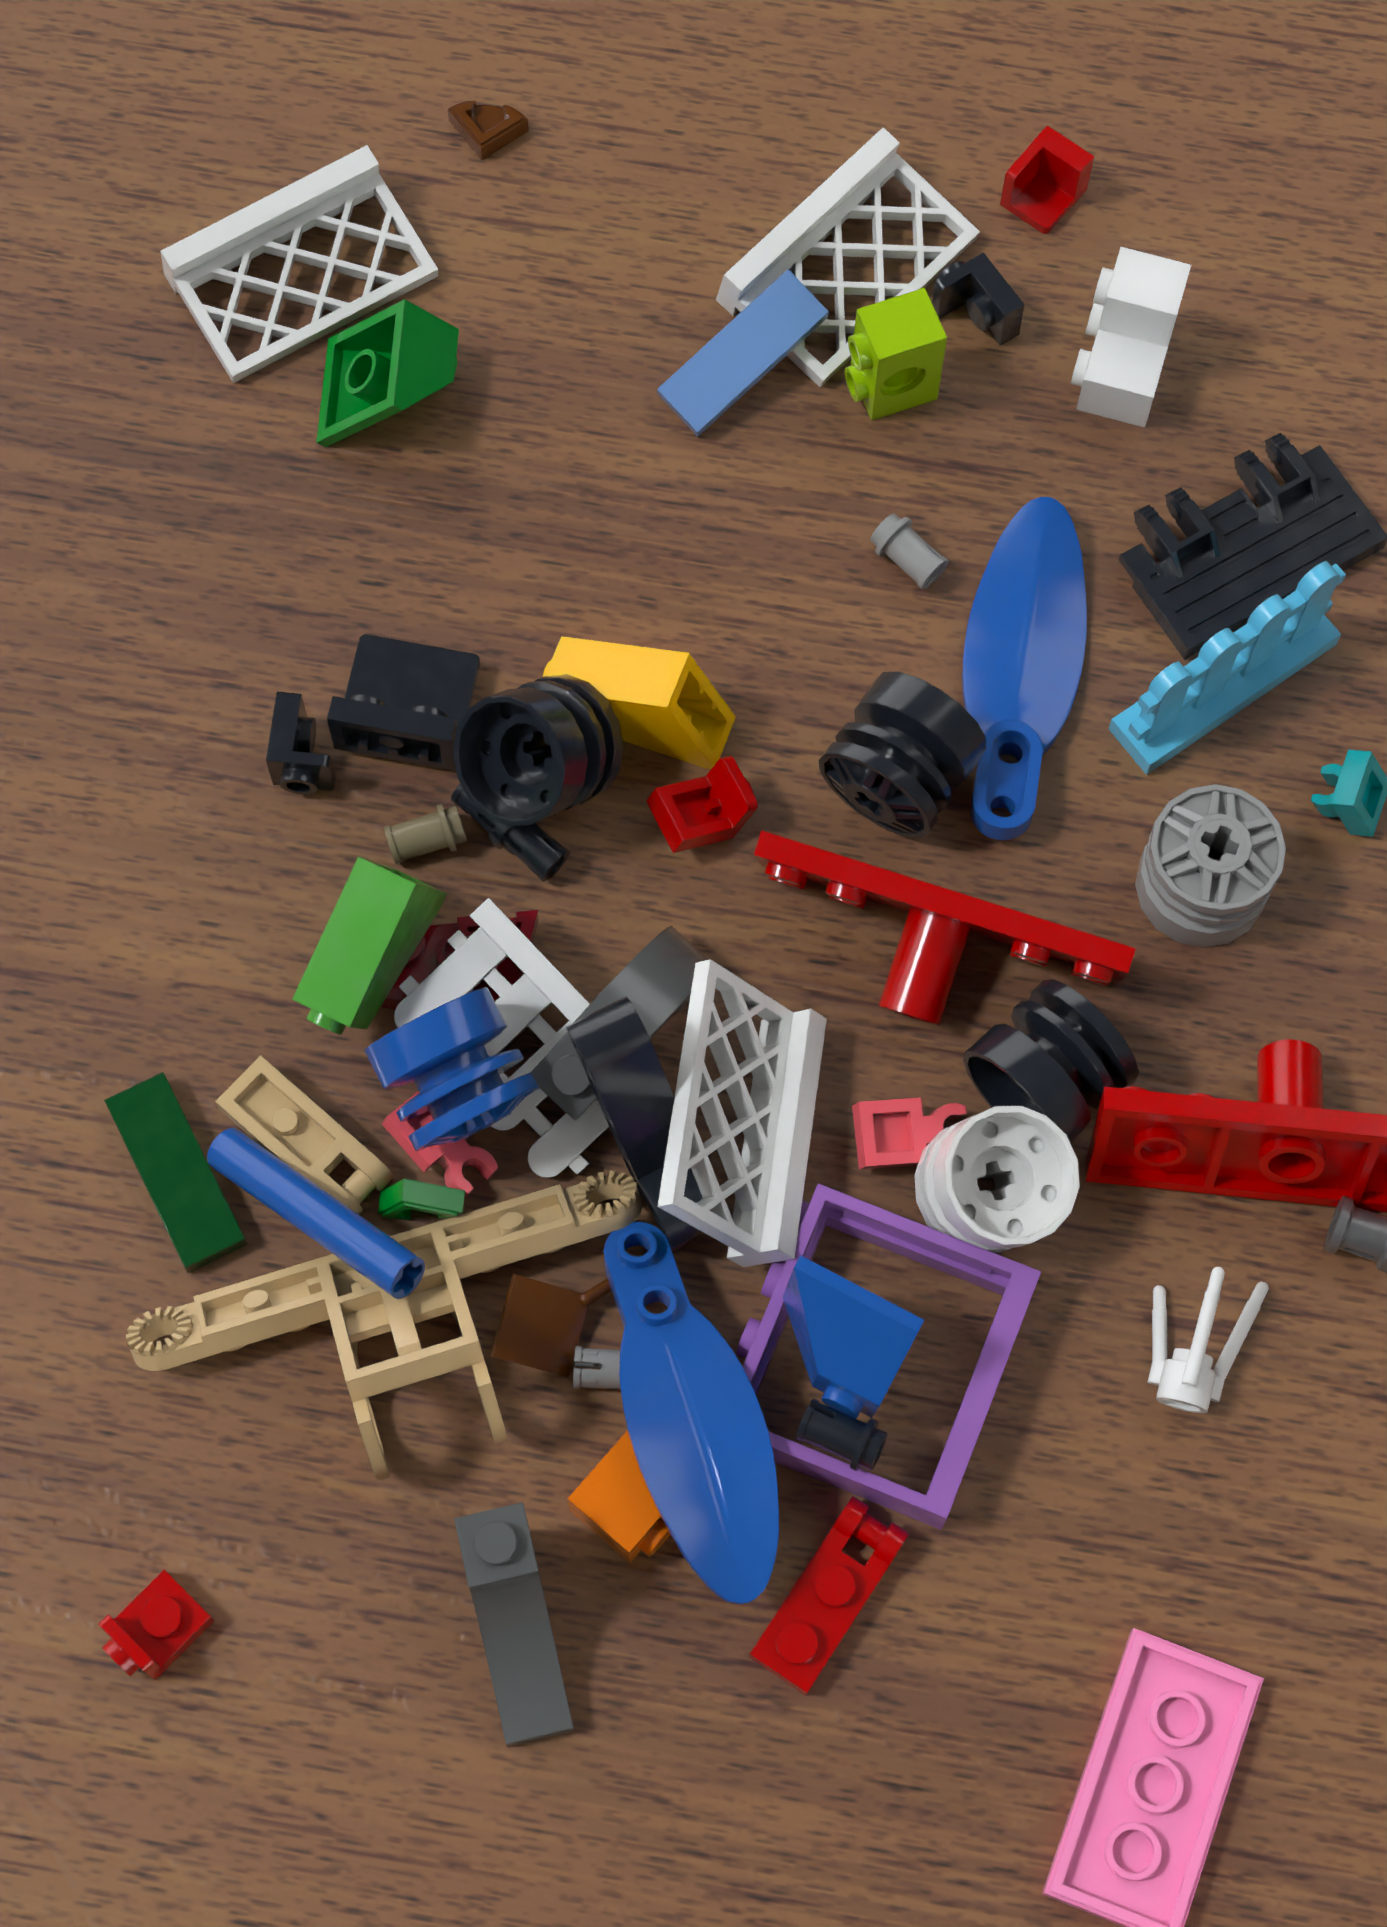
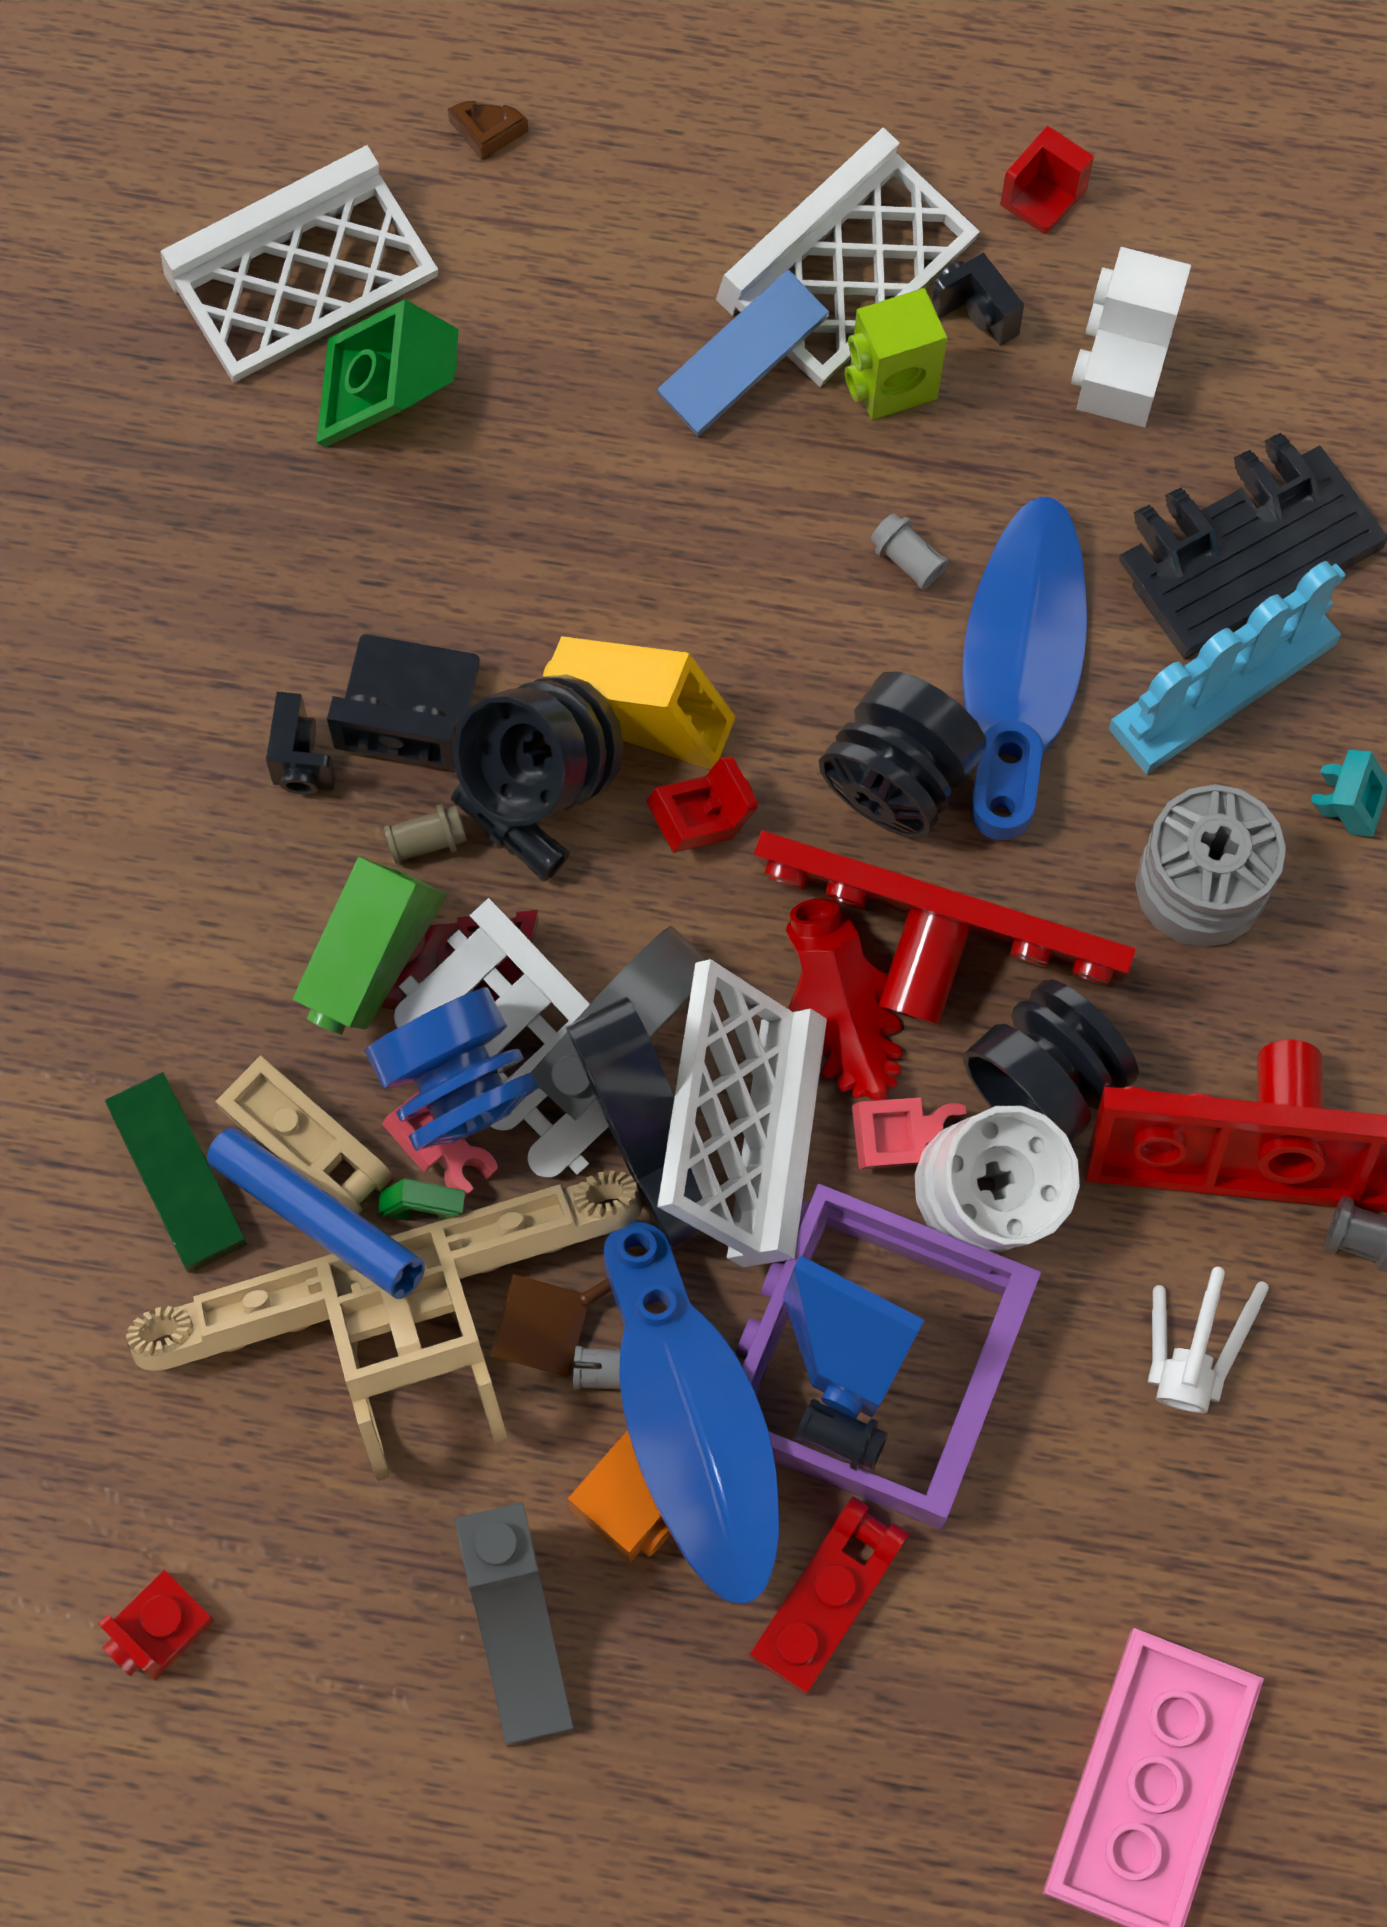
none -> red plant [786,898,903,1101]

